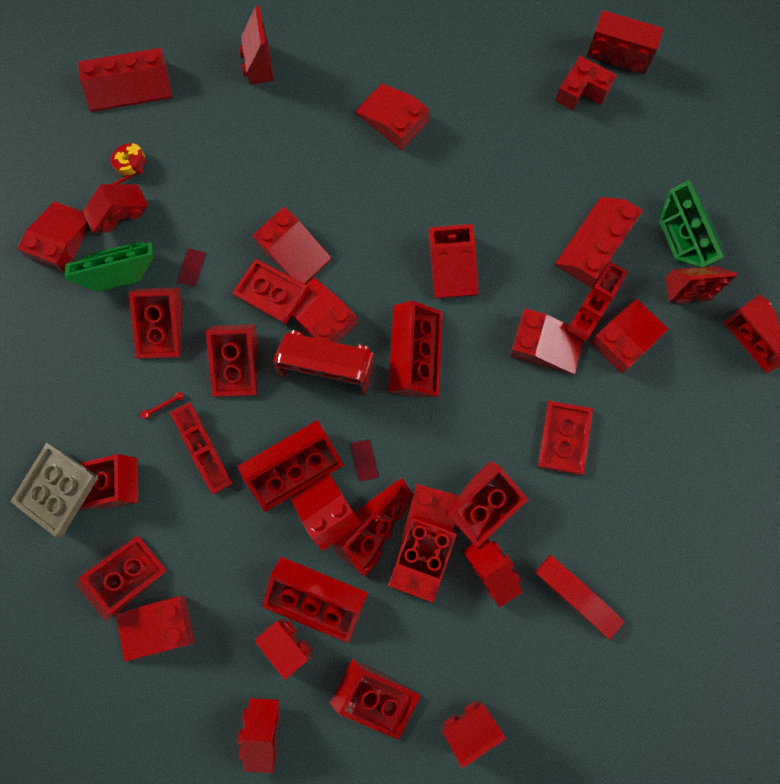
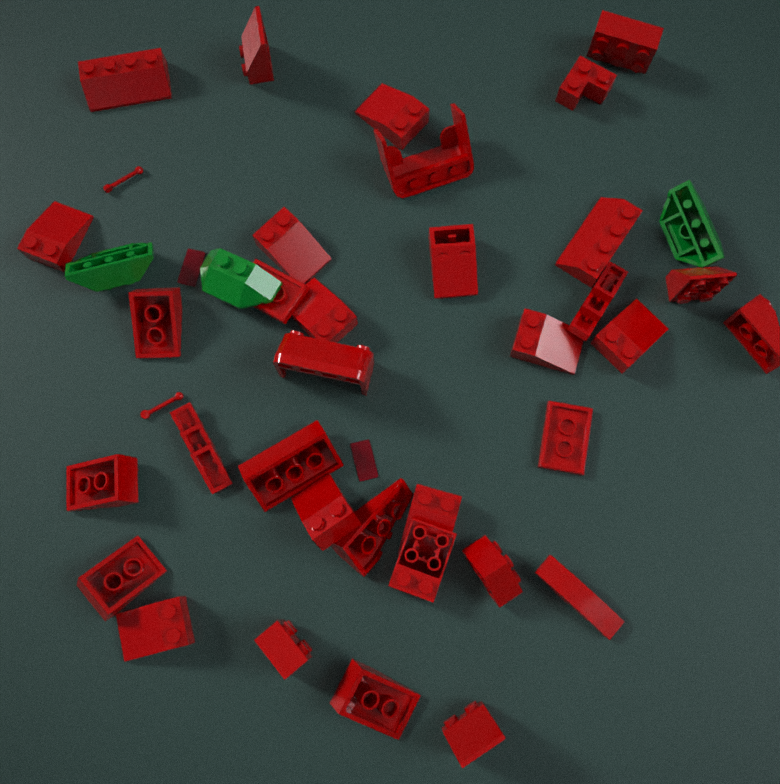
dark tan plate [10,442,99,538] -> none
red brick [83,184,148,233] -> none
piece [110,143,146,175] -> none
red slope [206,324,258,397] -> none
red brick [237,698,280,773] -> none
red slope [262,557,368,643] -> none
red slope [388,300,443,397] -> none
red slope [447,461,529,548] -> none
none -> green wedge [200,248,283,309]
none -> red windscreen [373,103,474,198]

